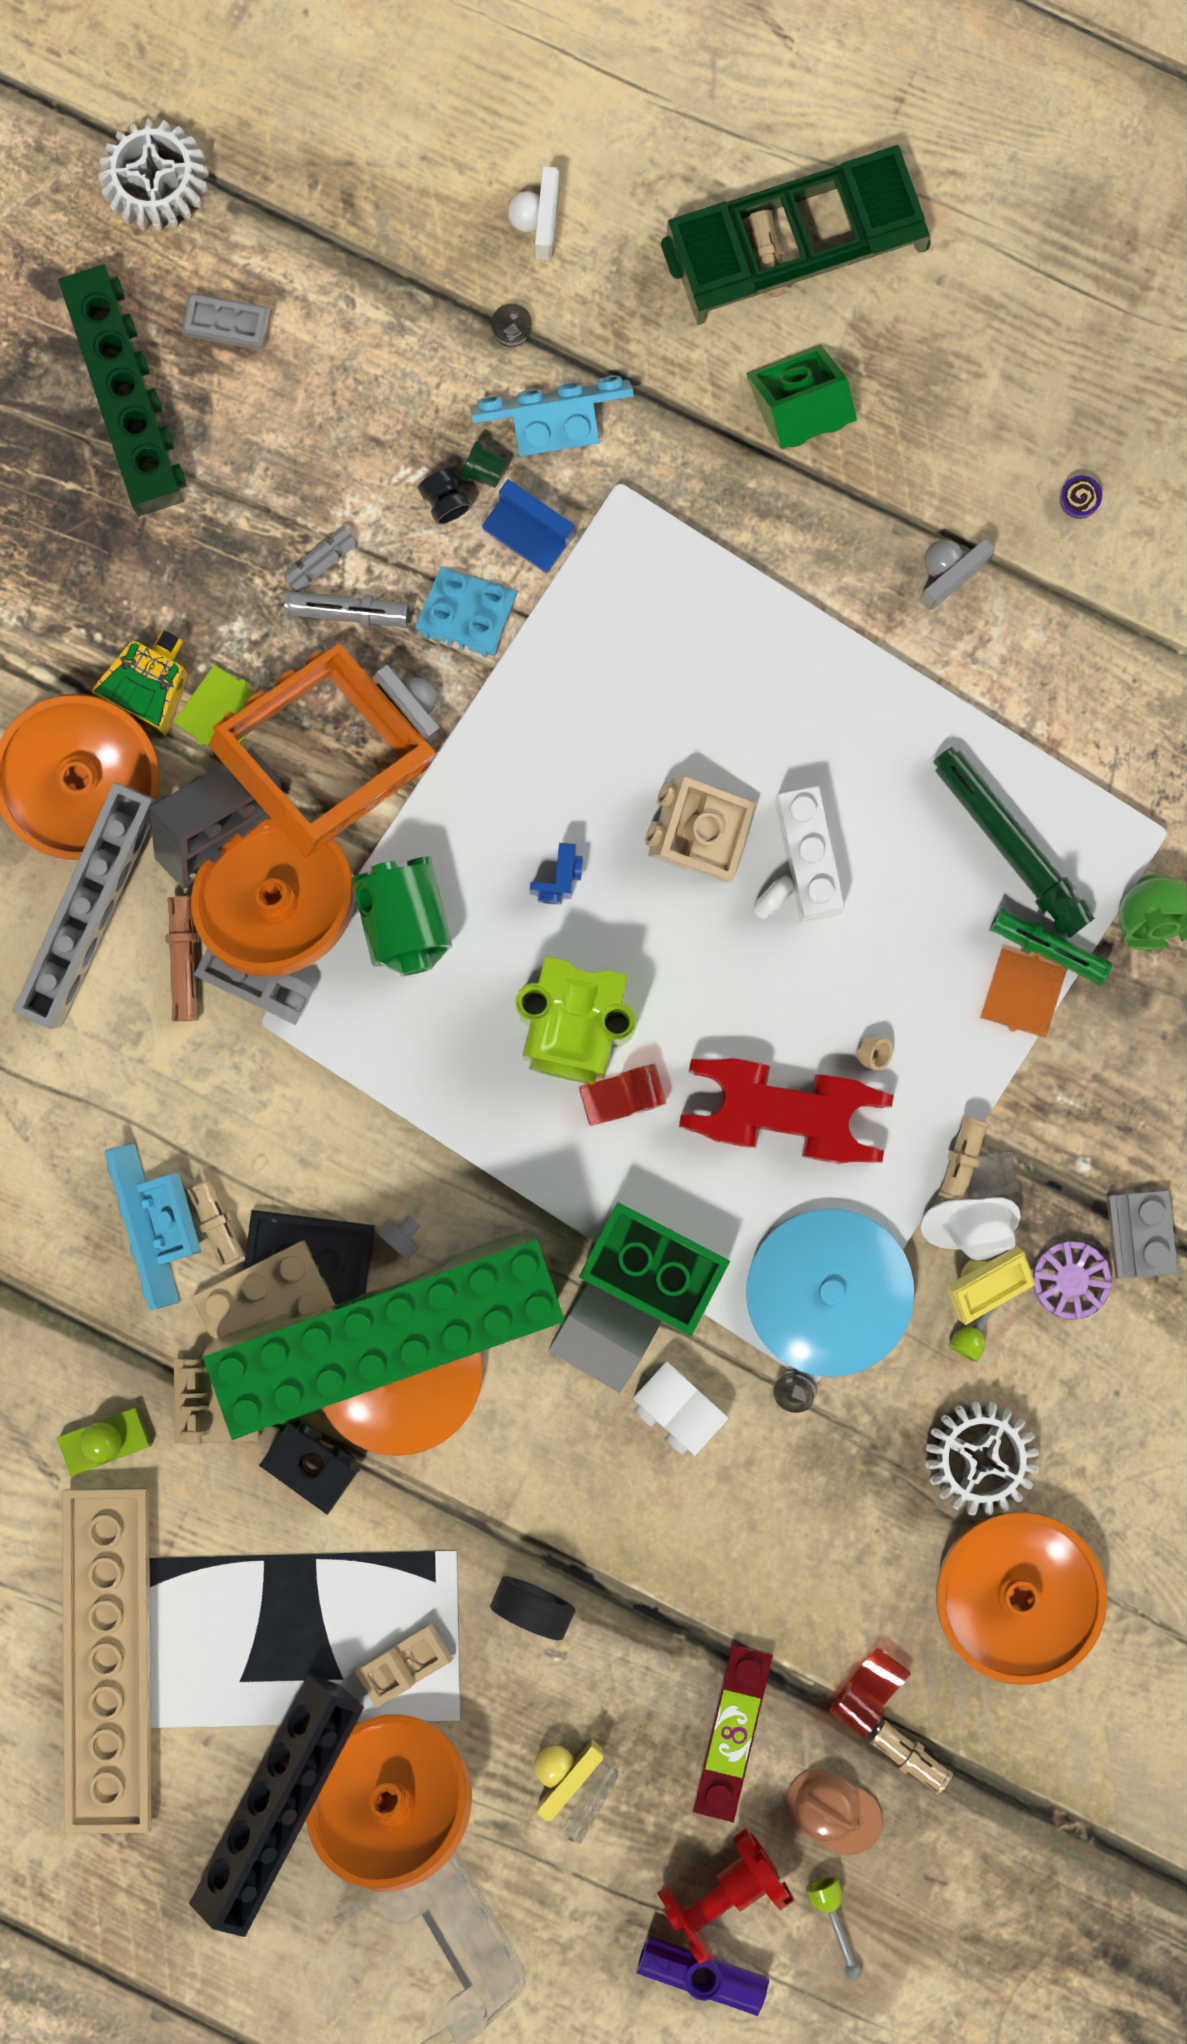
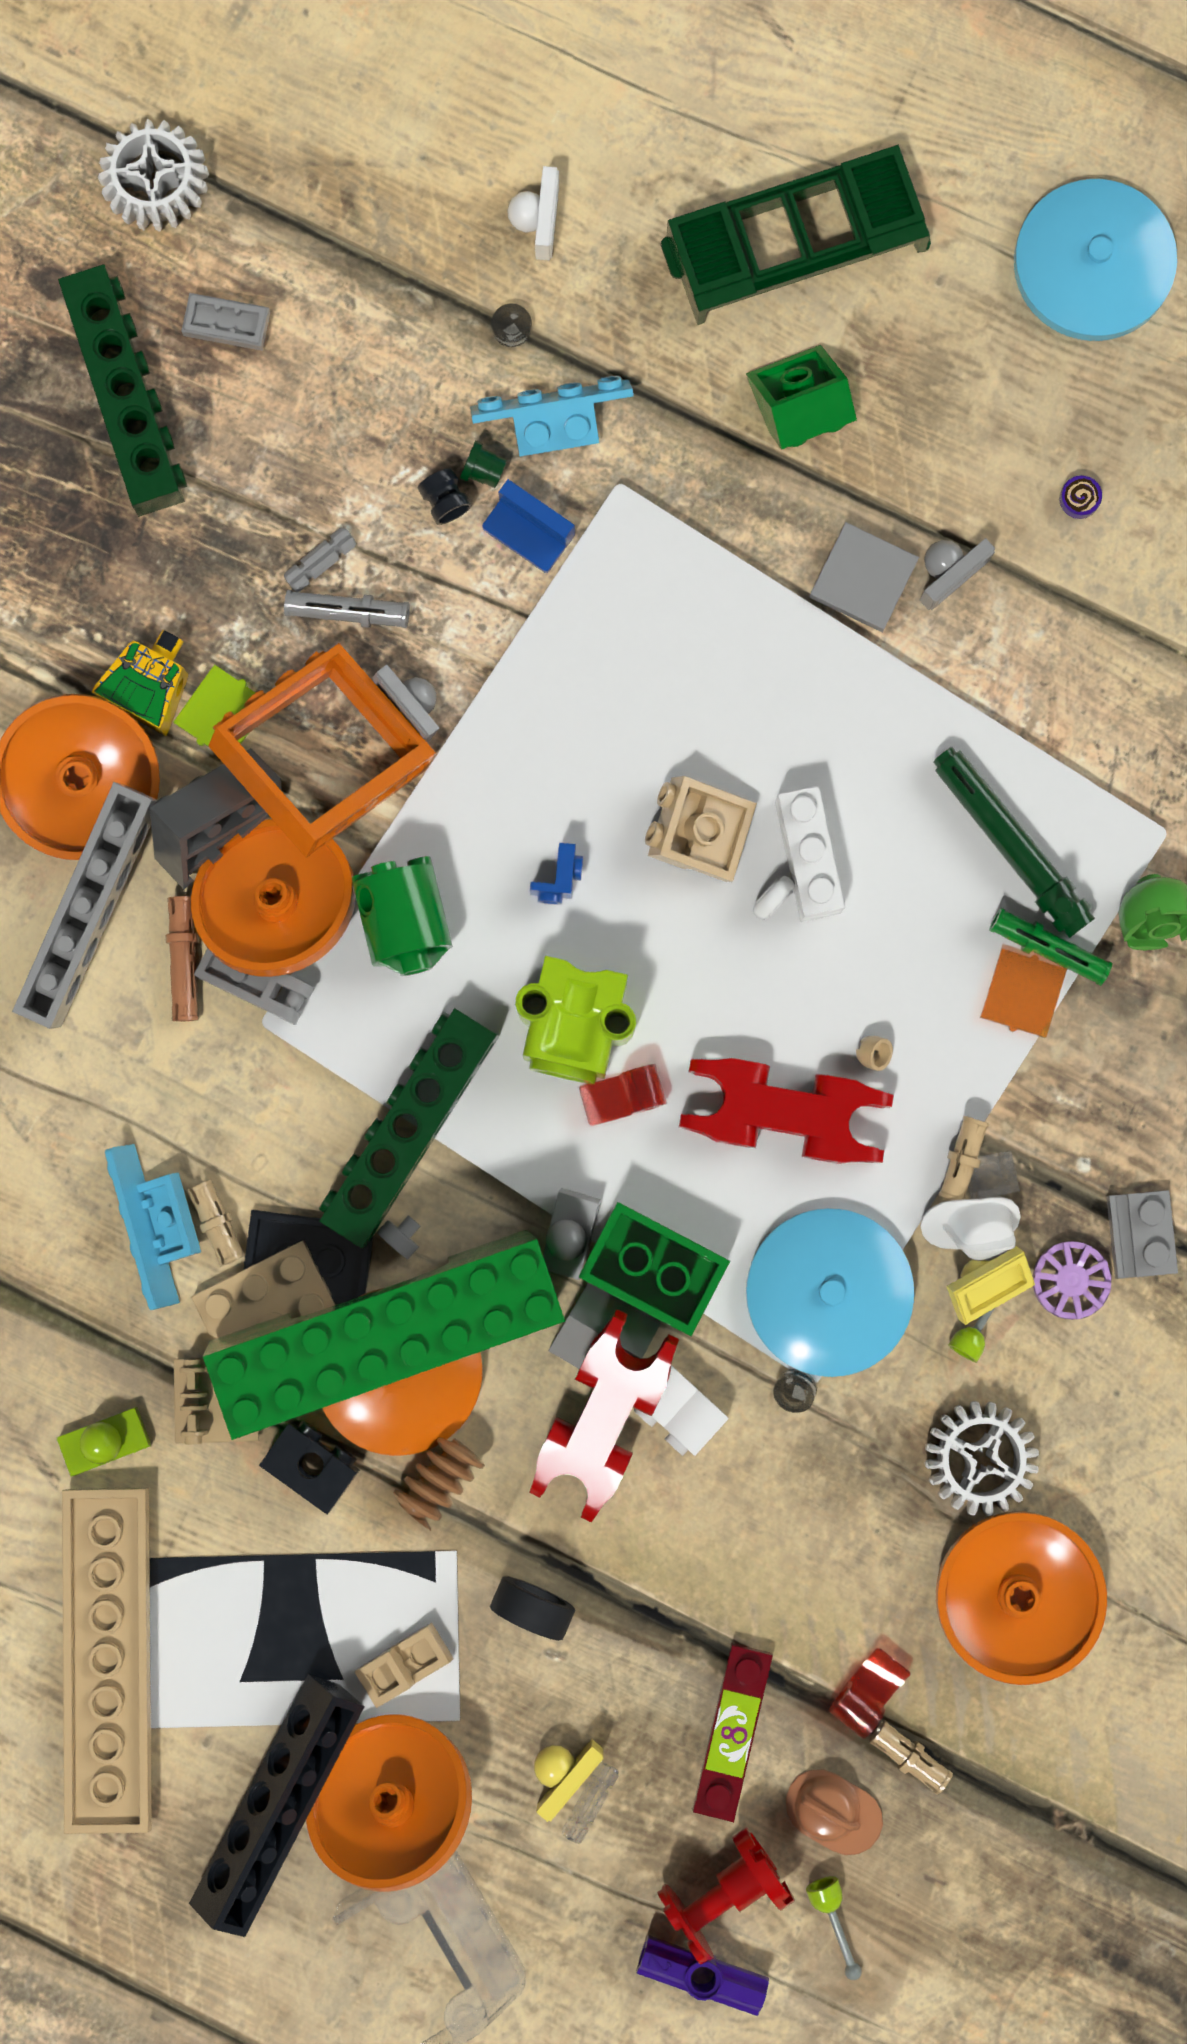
medium azure hinge [415,567,518,658] -> none
tan pin [747,210,790,298] -> none
none -> dark green brick [319,1008,499,1248]
none -> medium nougat piece [393,1437,485,1531]
none -> piece [529,1309,679,1522]
none -> light grey tile [543,1188,601,1280]
none -> light grey tile [809,522,919,633]
none -> medium azure dish [1014,179,1177,341]

